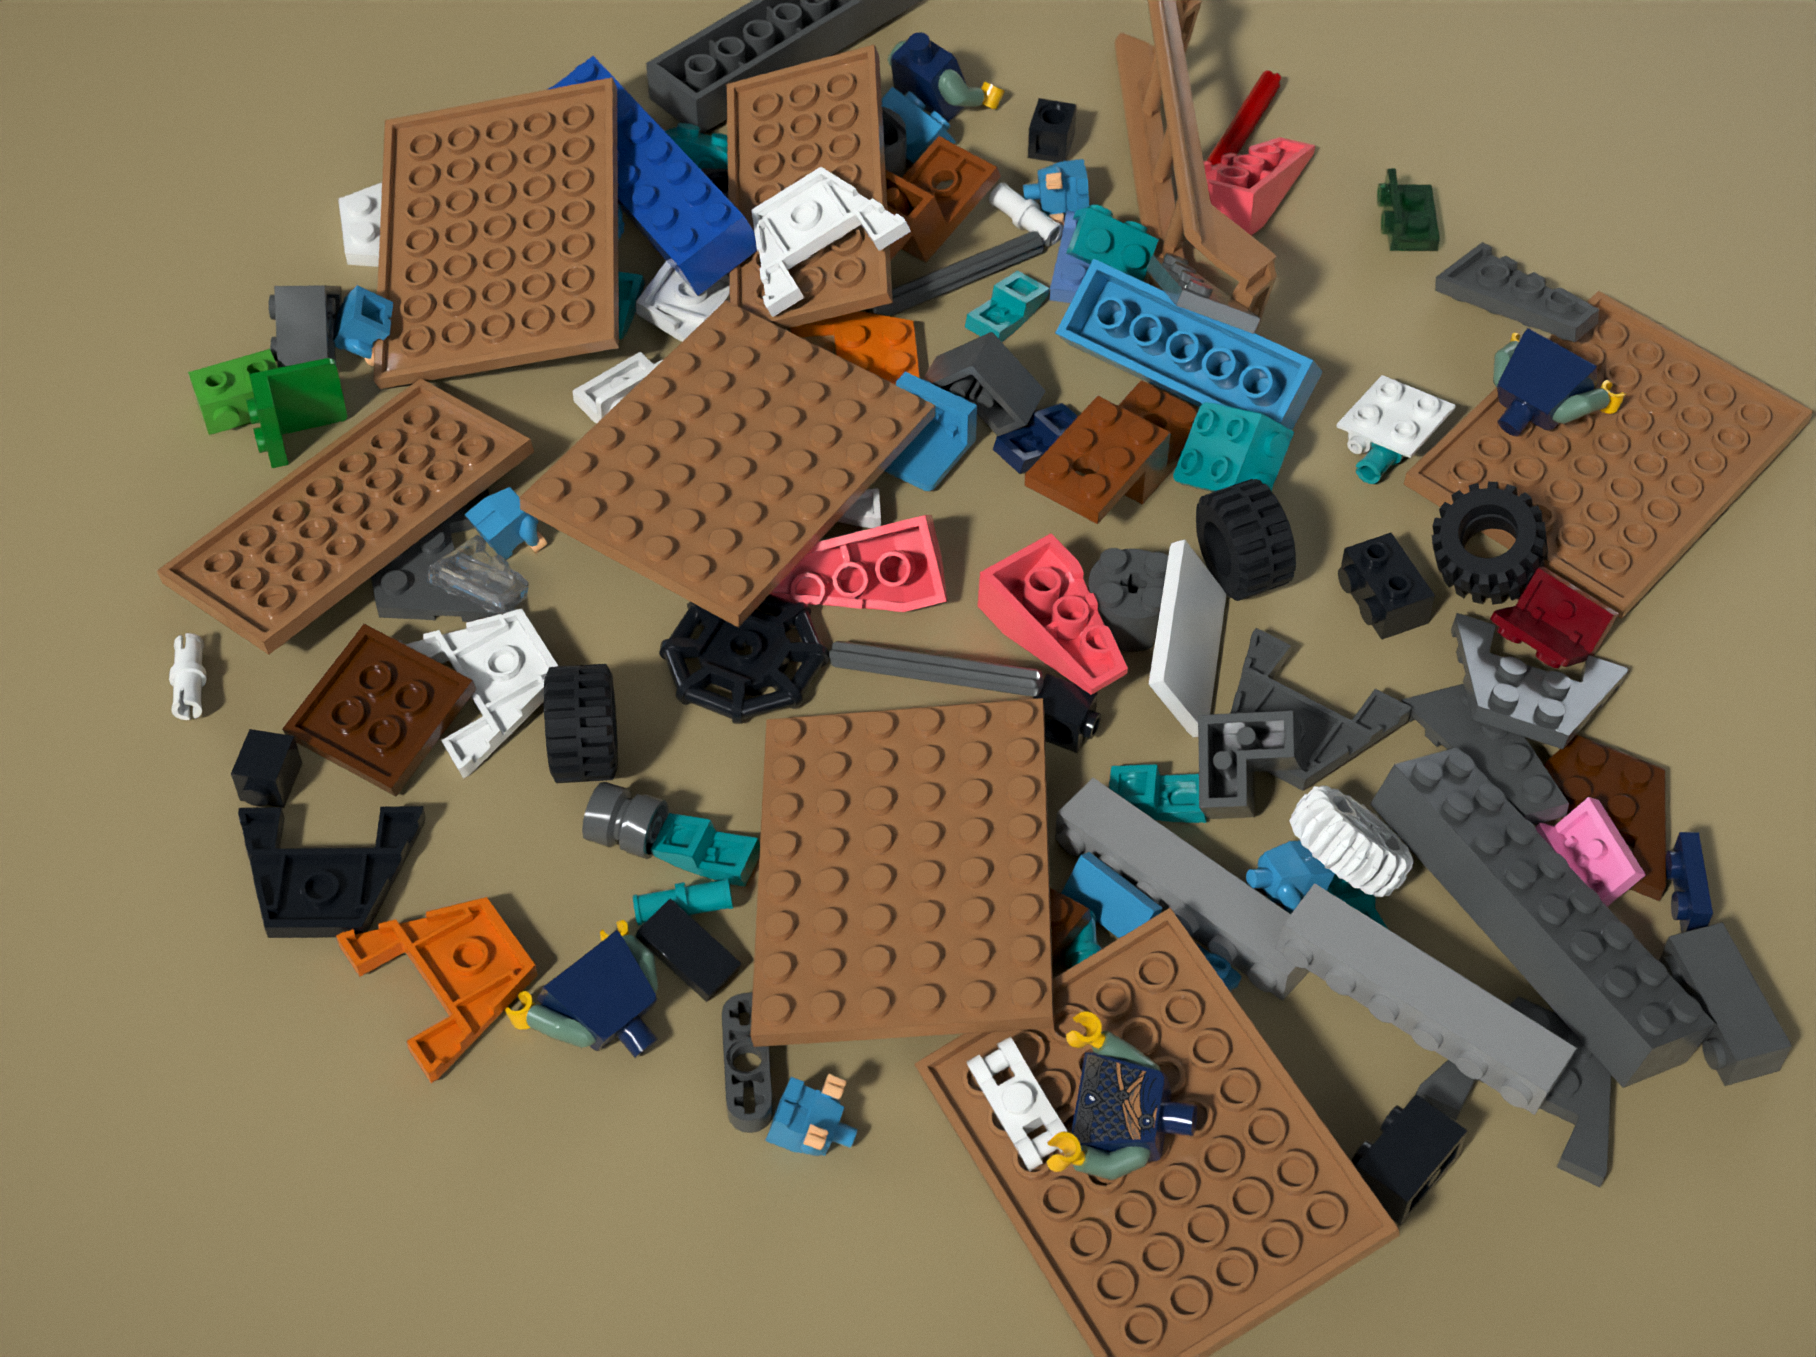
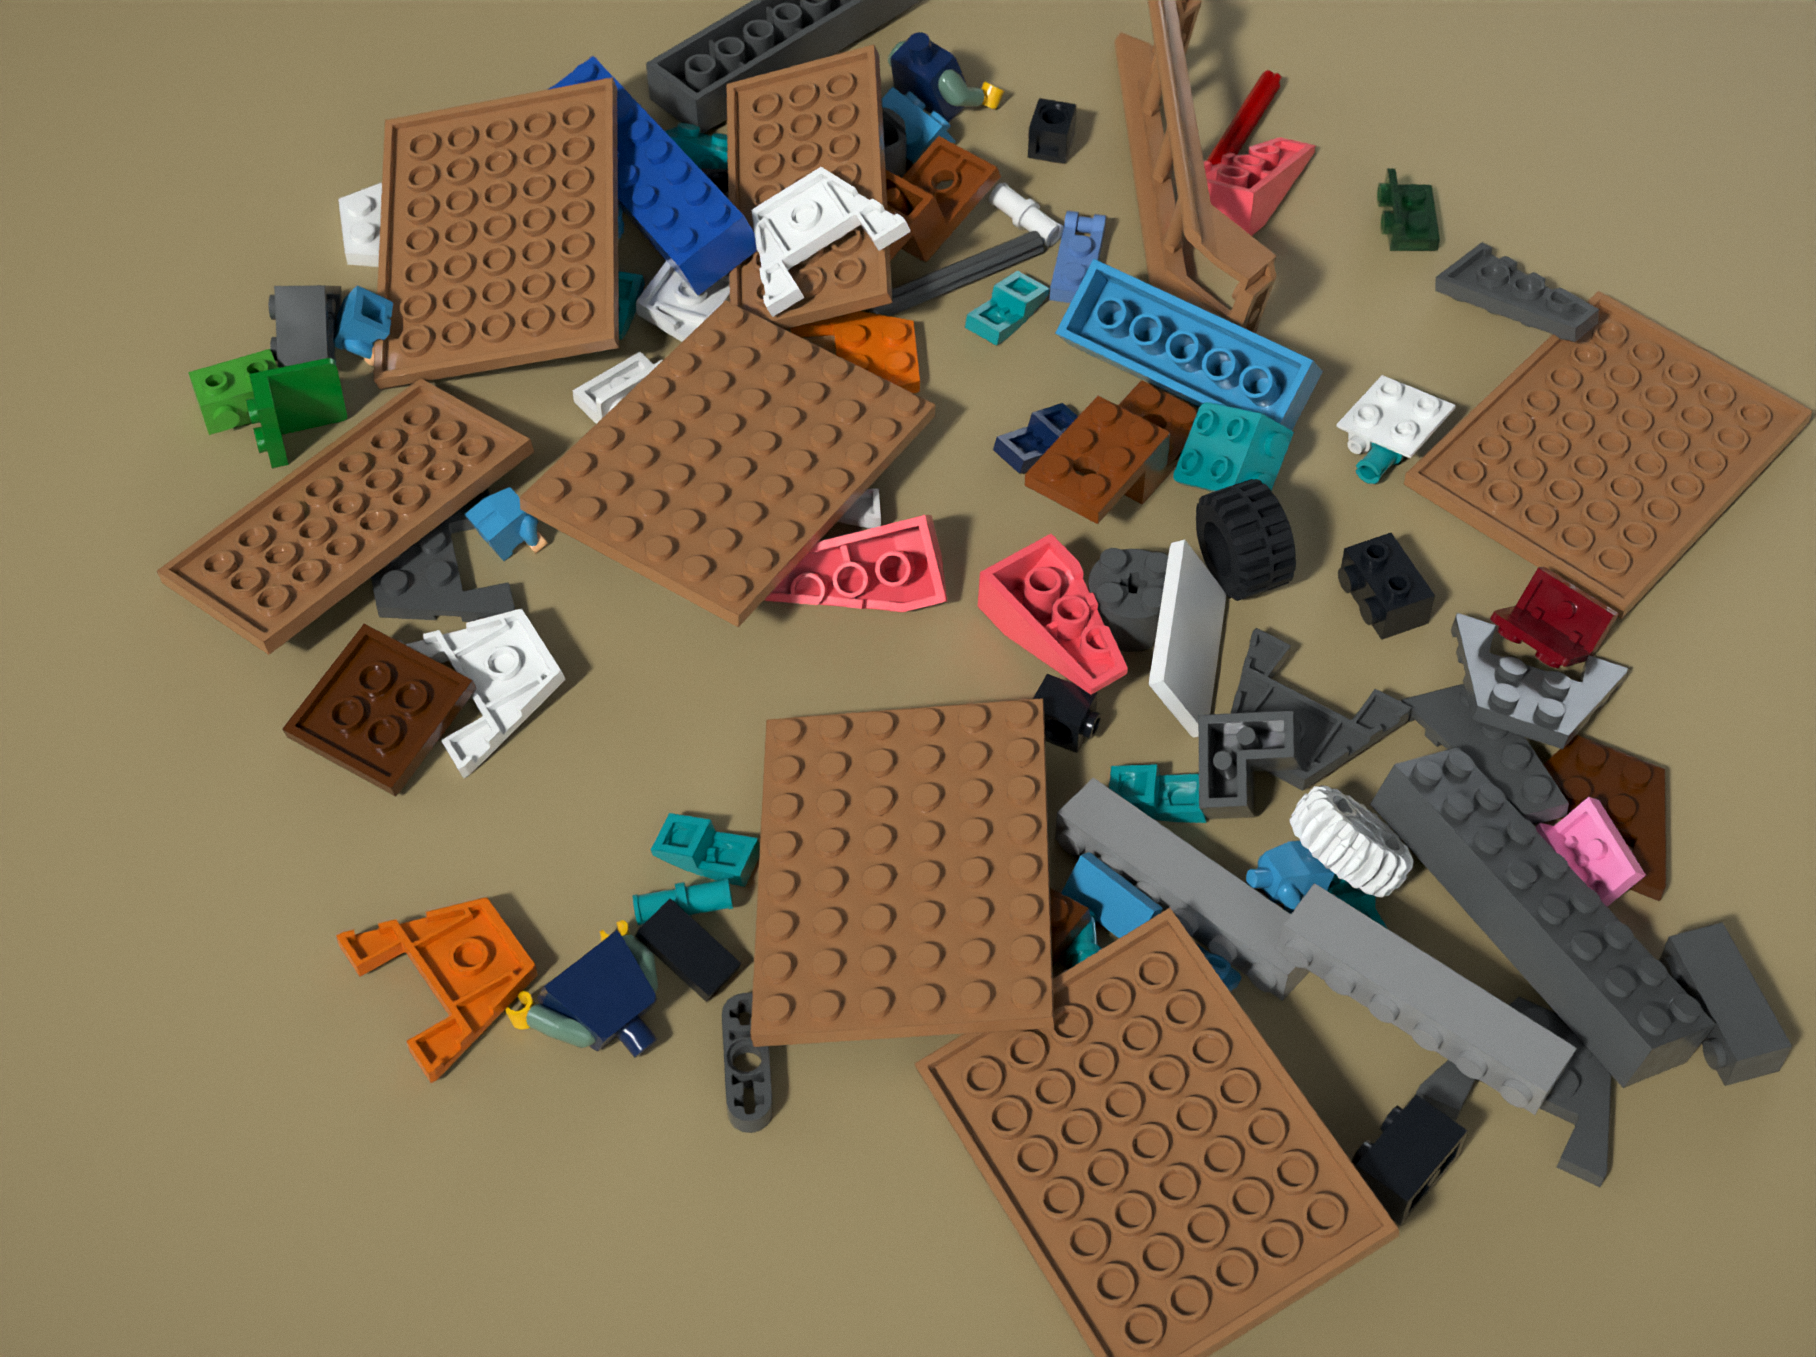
white pin [169,633,207,720] -> none
black brick [231,729,302,808] -> none
black wing [238,806,426,938] -> none
clear wing [427,535,529,615] -> none
black tyre [544,664,618,784] -> none
dark grey wheel [582,781,669,859] -> none
black plate [659,594,829,724] -> none
dark azure piece [765,1074,858,1156] -> none
dark grey axle [829,641,1044,697] -> none
dark azure bracket [885,372,977,491] -> none
dark grey brick [923,332,1045,436] -> none
white plate [966,1037,1068,1171] -> none
dark azure piece [1023,159,1089,229] -> none
torso [1047,1011,1197,1180] -> none
teal bracket [1066,205,1159,281] -> none
dark grey wing [1146,253,1261,334] -> none
black tyre [1431,482,1548,605] -> none
dark blue torso [1493,328,1626,437] -> none
dark blue plate [1665,832,1713,933] -> none

